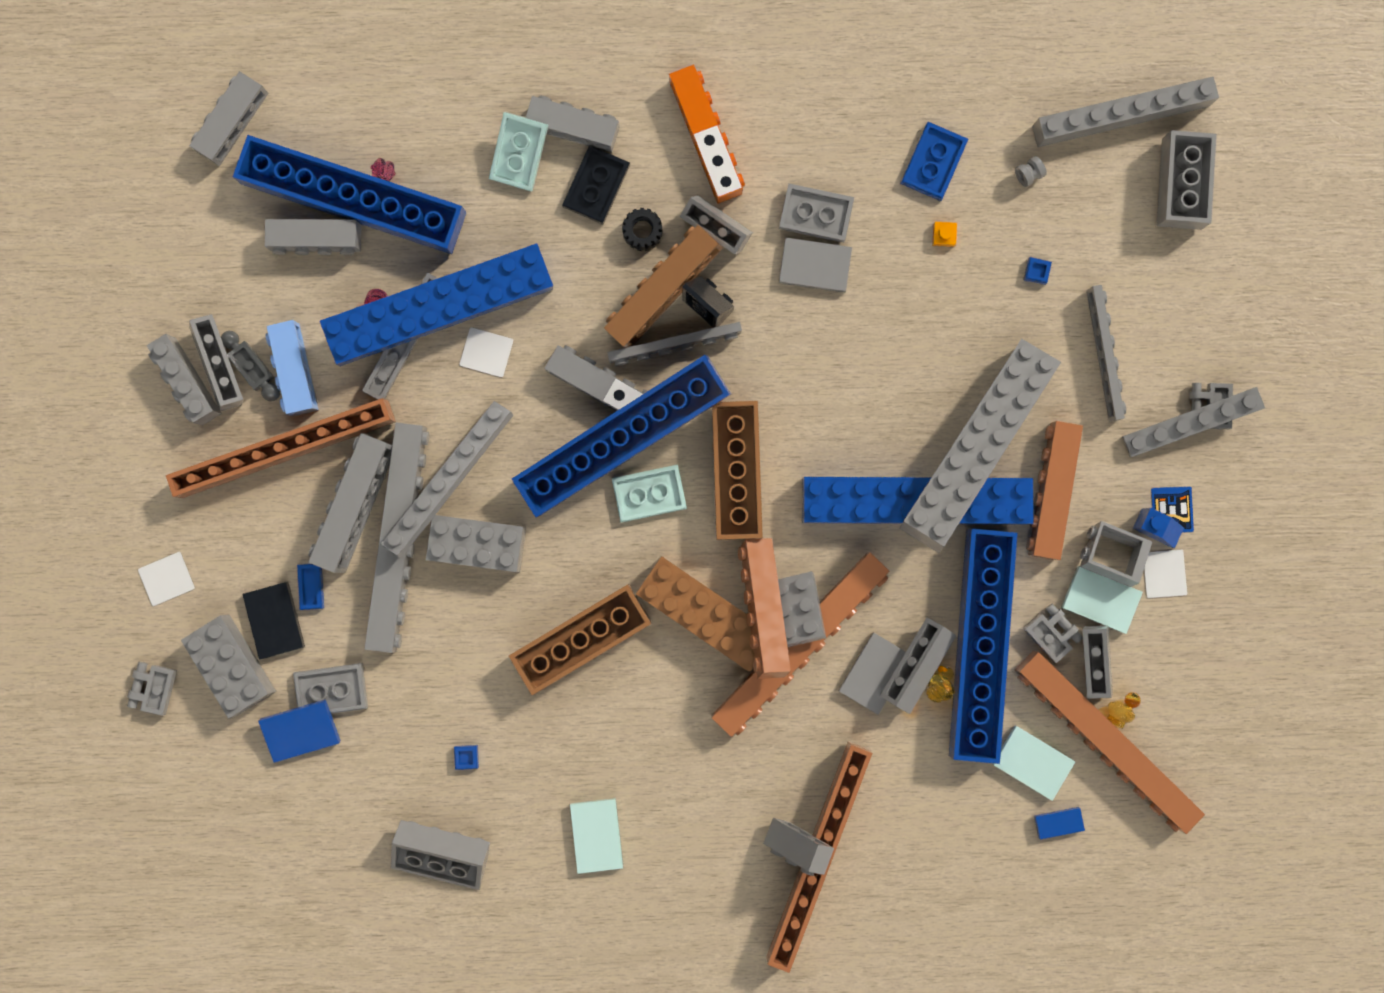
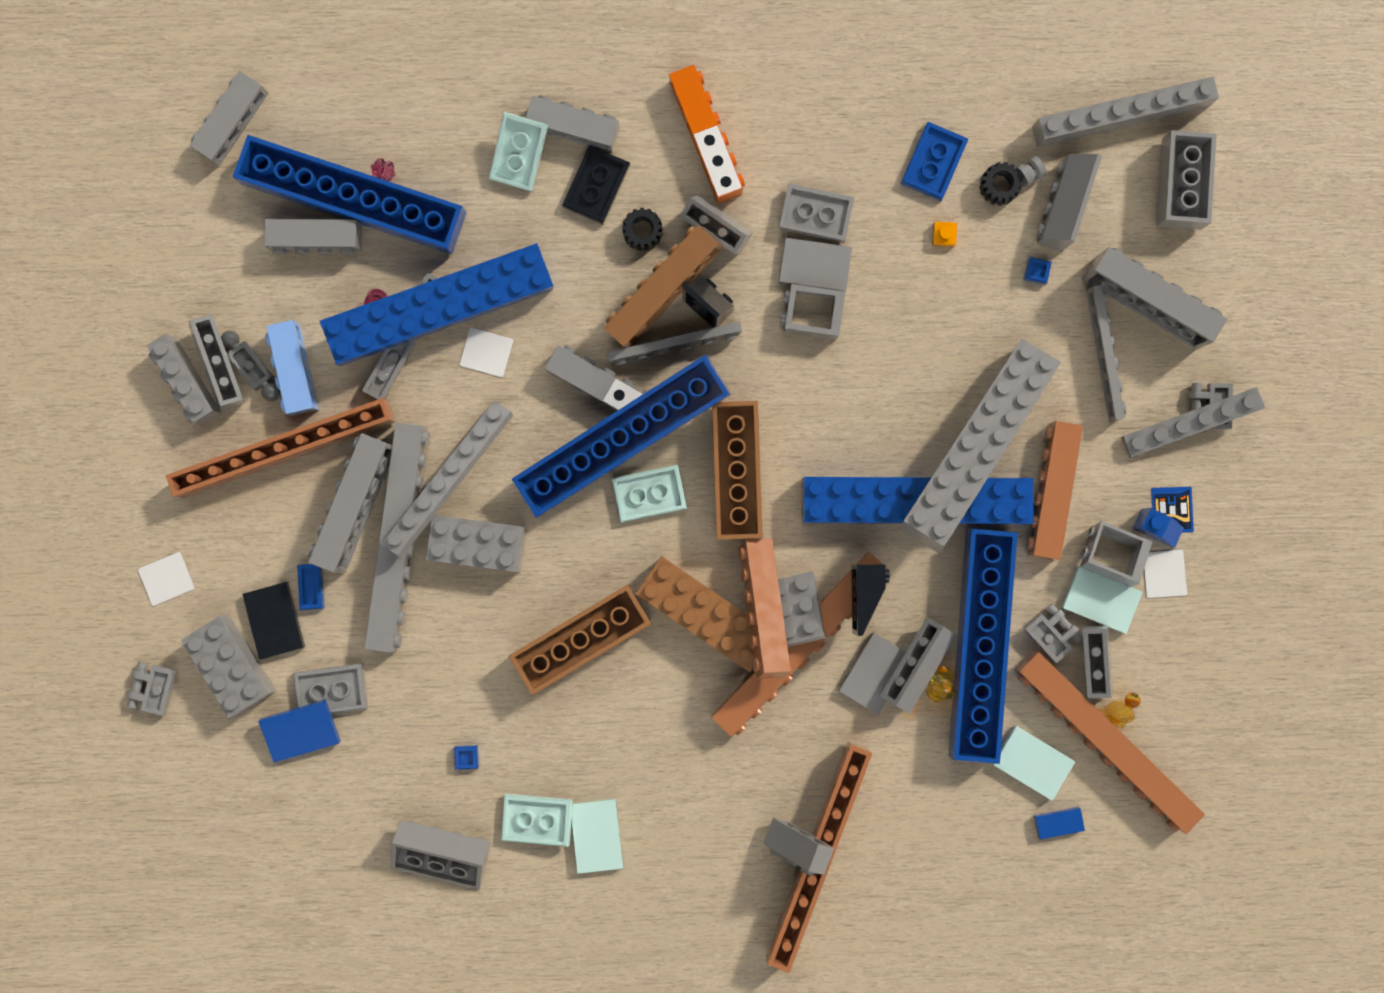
none -> light aqua tile [501,793,573,847]
none -> light grey window [780,284,845,340]
none -> black slope [851,564,890,636]
none -> black tyre [979,162,1023,206]
none -> light grey slope [1036,154,1102,252]
none -> light grey brick [1082,247,1227,349]

